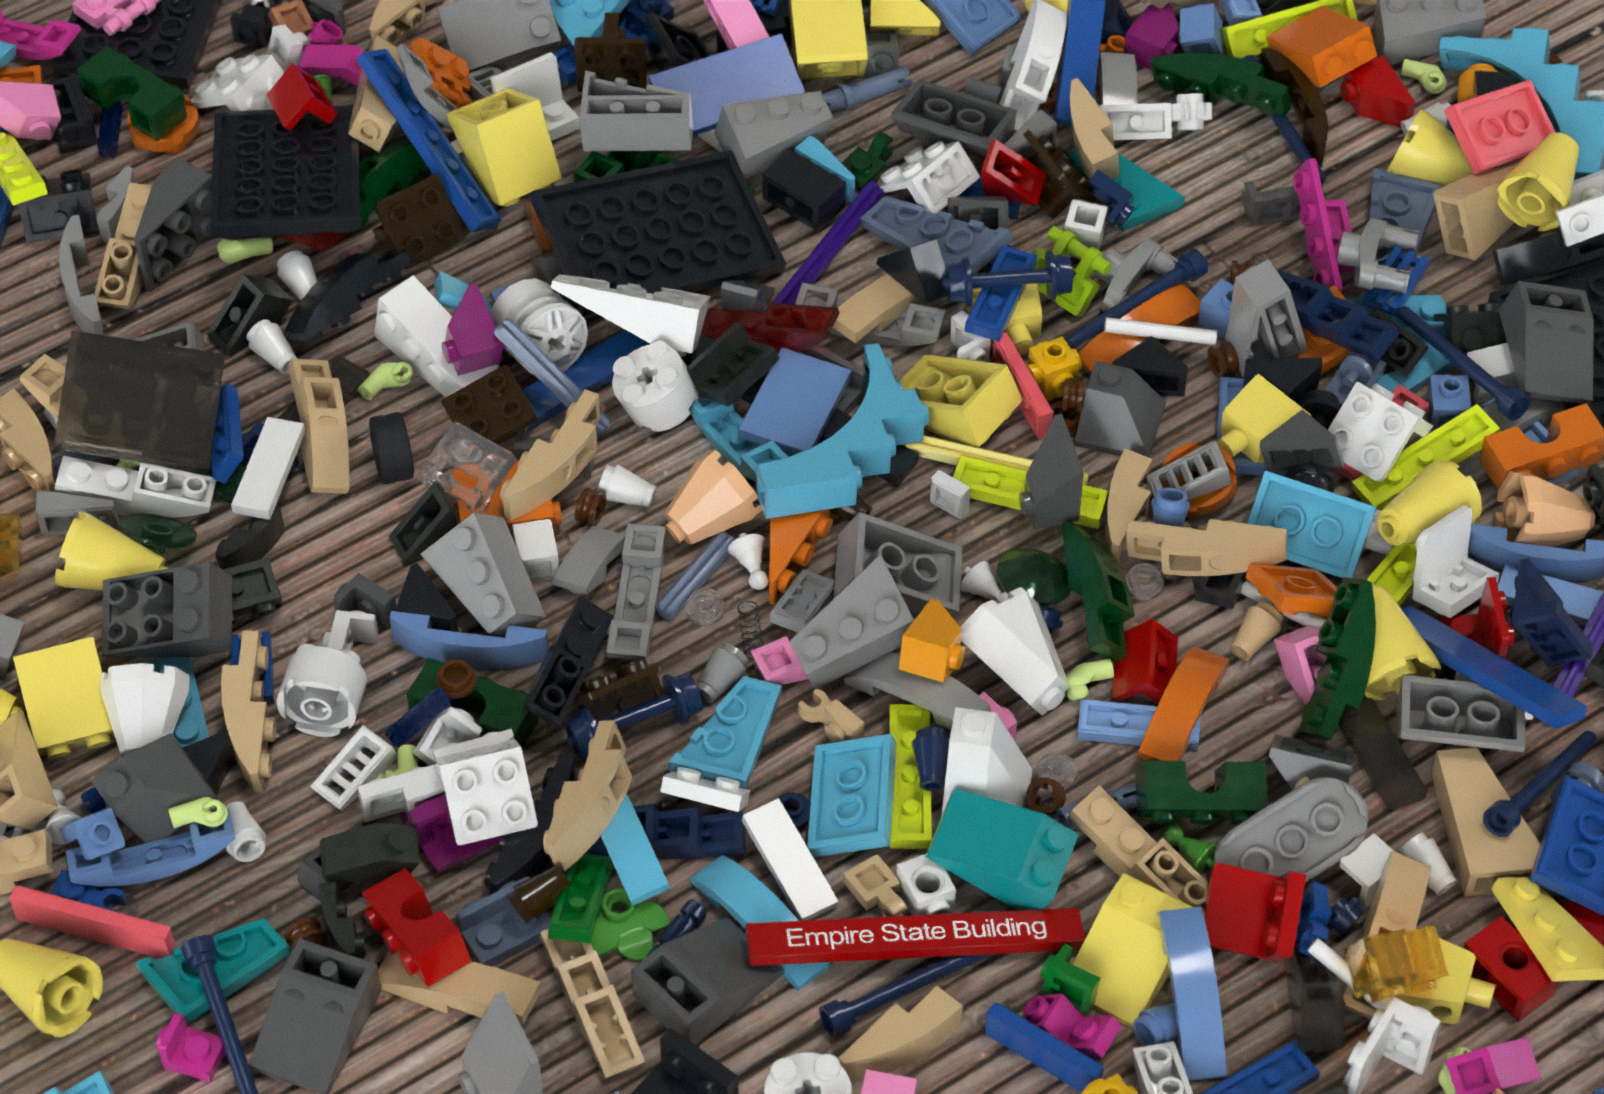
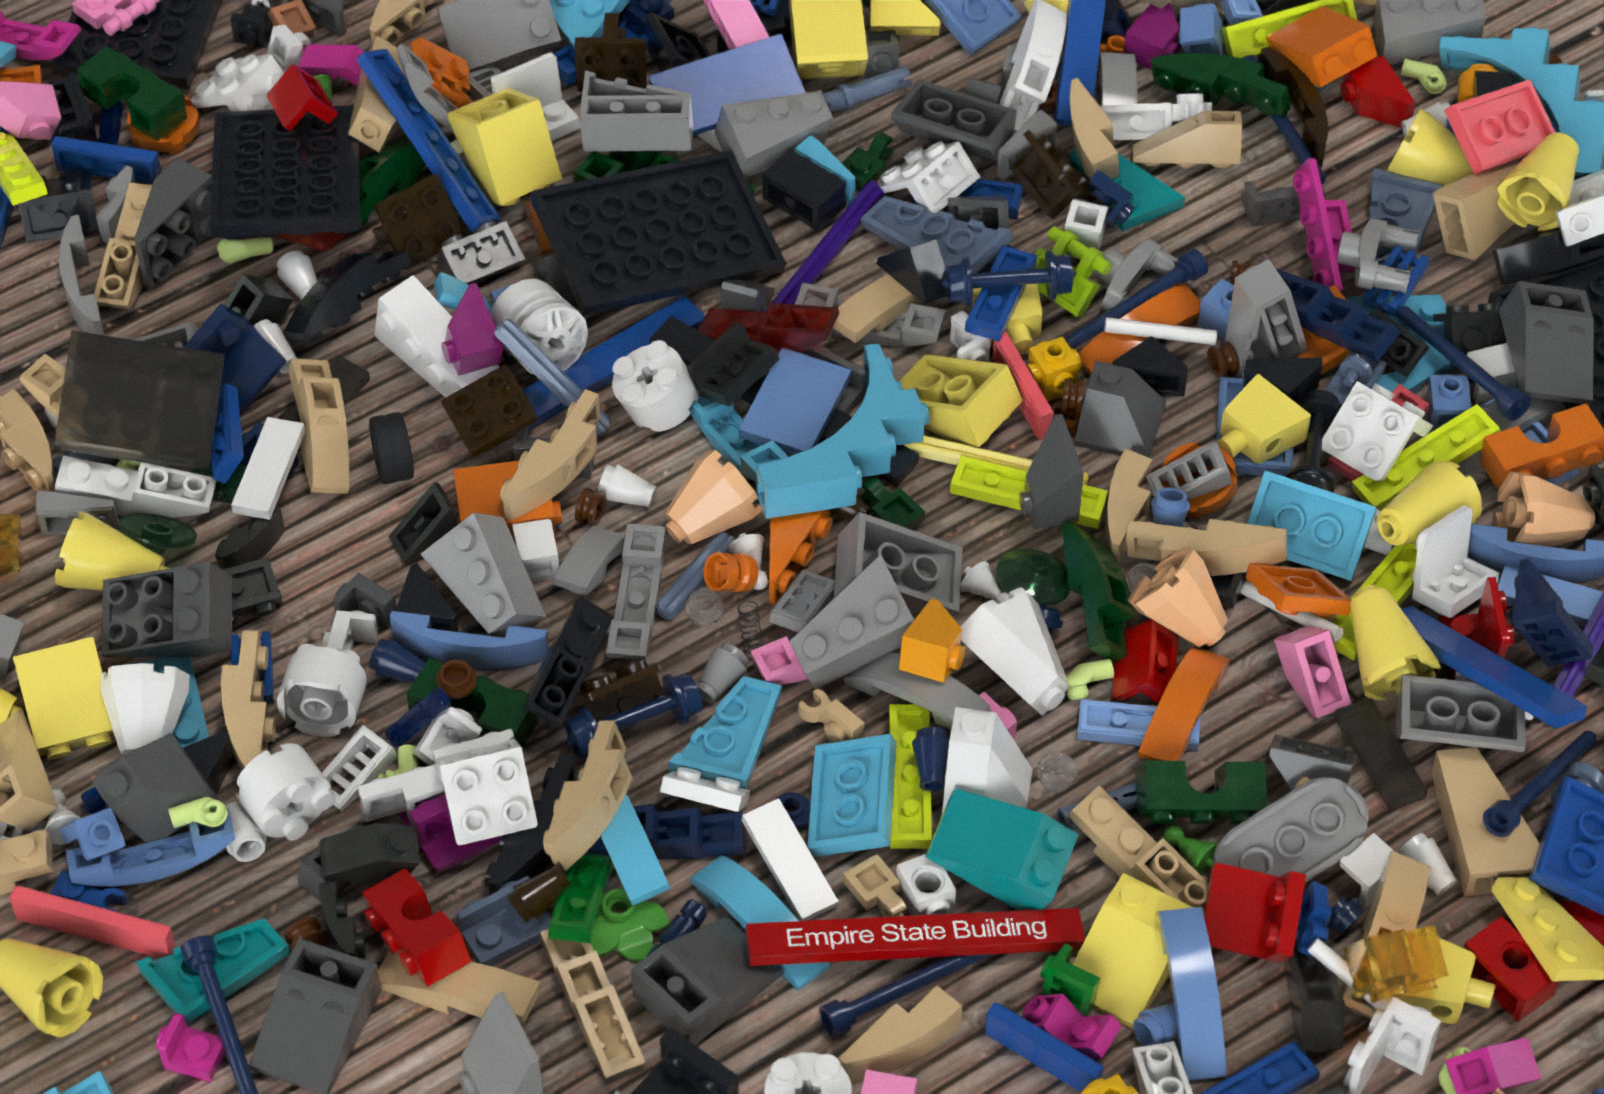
dark pink plate [308,20,343,45] -> none
yellowish green arm [358,362,413,400] -> none
clear plate [418,421,517,514] -> none
white wedge [551,274,710,357] -> none
white tile [930,470,970,520] -> none
red slope [981,139,1047,206] -> none
reddish brown bush [1026,778,1066,815] -> none
tan cone [1230,602,1283,661] -> none
dark grey slope [1259,409,1344,471] -> none
dark green slope [1298,577,1376,741] -> none
none -> blue tile [51,136,162,184]
none -> dark blue bracket [173,304,286,416]
none -> white brick [236,743,336,841]
none -> dark blue cone [368,639,426,683]
none -> flat silver bracket [437,221,525,285]
none -> orange wheel [703,552,758,592]
none -> dark green plate [861,476,926,530]
none -> light nougat cone [1128,547,1228,647]
none -> tan slope [1132,111,1242,168]

